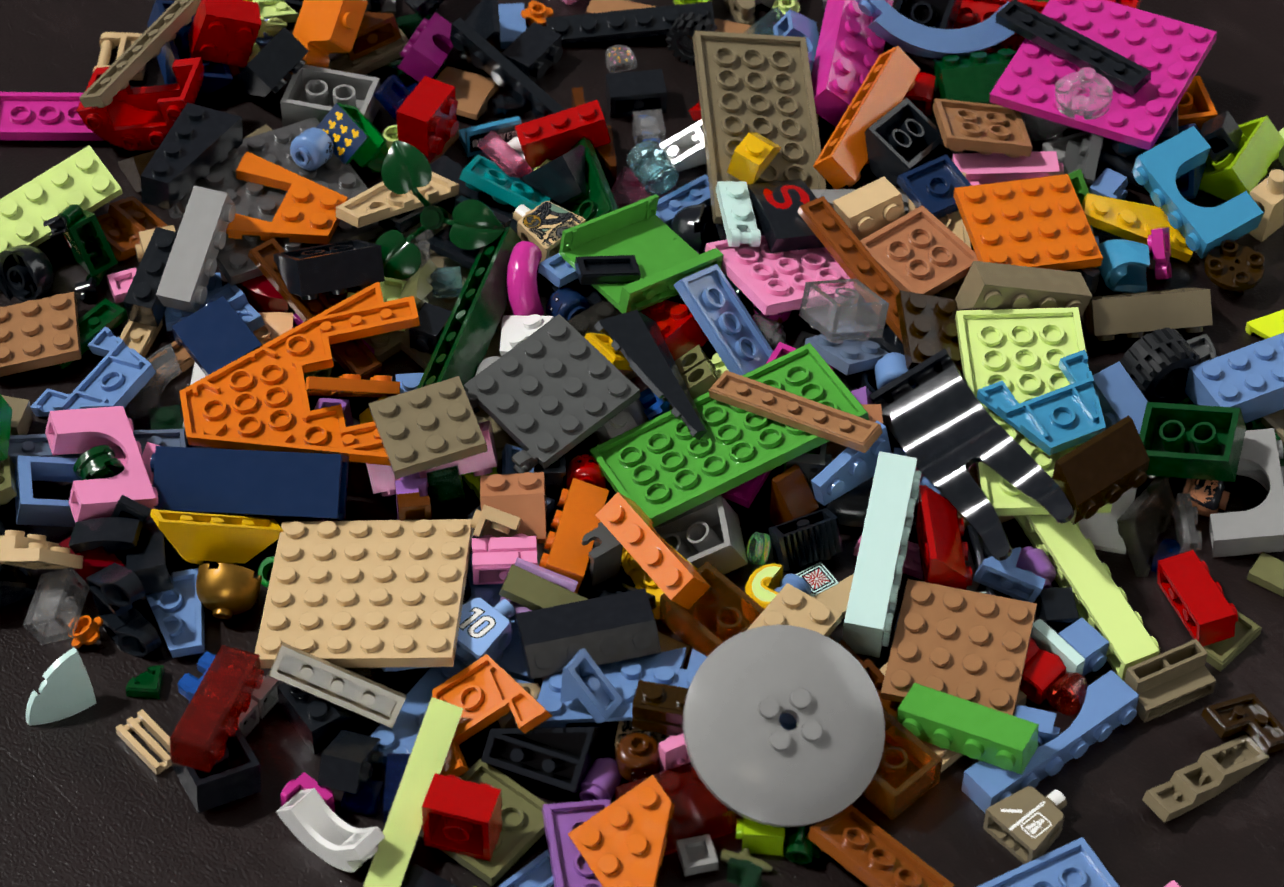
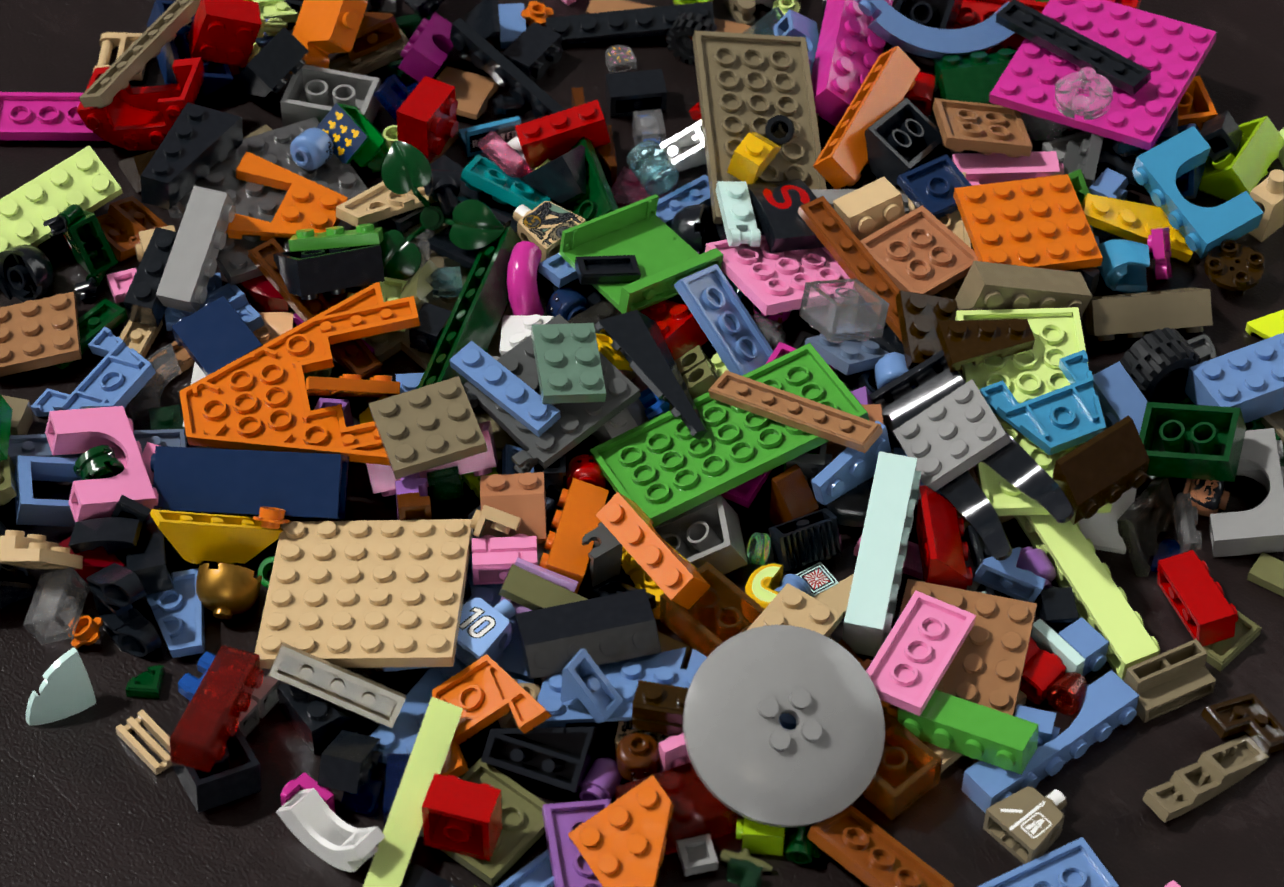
none -> orange plate [253,506,290,529]
none -> bright green plate [288,223,384,252]
none -> black axle [424,169,461,219]
none -> medium blue plate [449,340,561,437]
none -> sand green plate [531,323,606,404]
none -> black piece [765,115,795,145]
none -> bright pink plate [866,590,976,716]
none -> light grey plate [893,379,1012,491]
none -> dark brown wing [936,319,1035,373]

